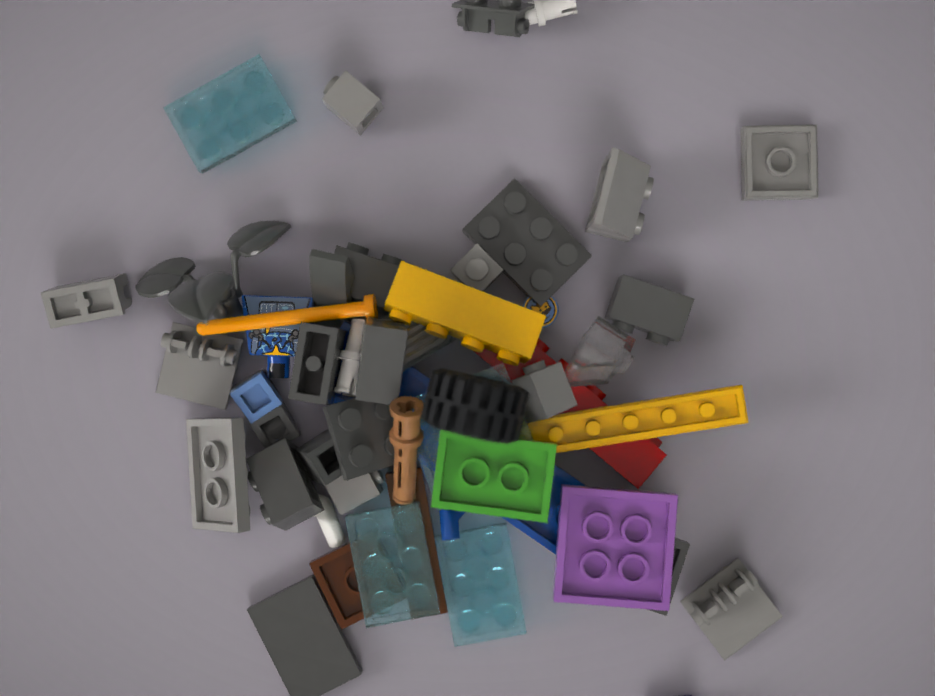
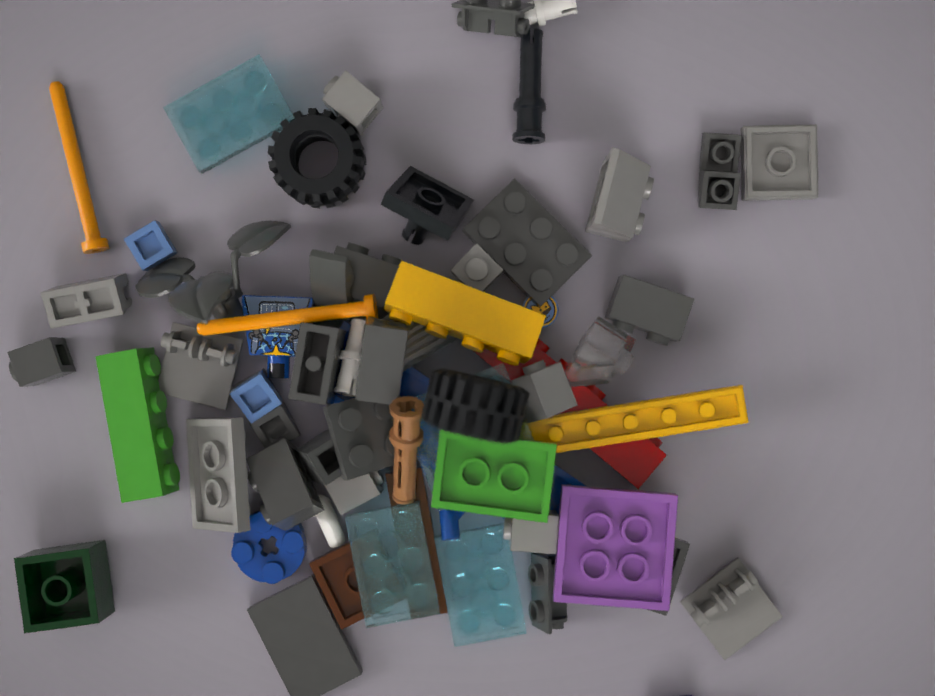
none -> dark grey brick [7,337,76,387]
none -> dark green brick [14,540,115,634]
none -> light orange bar [49,81,109,254]
none -> bright green brick [95,347,180,503]
none -> medium blue plate [124,220,178,271]
none -> blue plate [231,510,307,584]
none -> black tyre [267,108,366,209]
none -> black tile [381,166,474,245]
none -> light grey brick [503,510,559,554]
none -> black pin [512,28,546,144]
none -> dark grey hinge [528,553,567,634]
none -> dark grey slope [698,132,742,210]

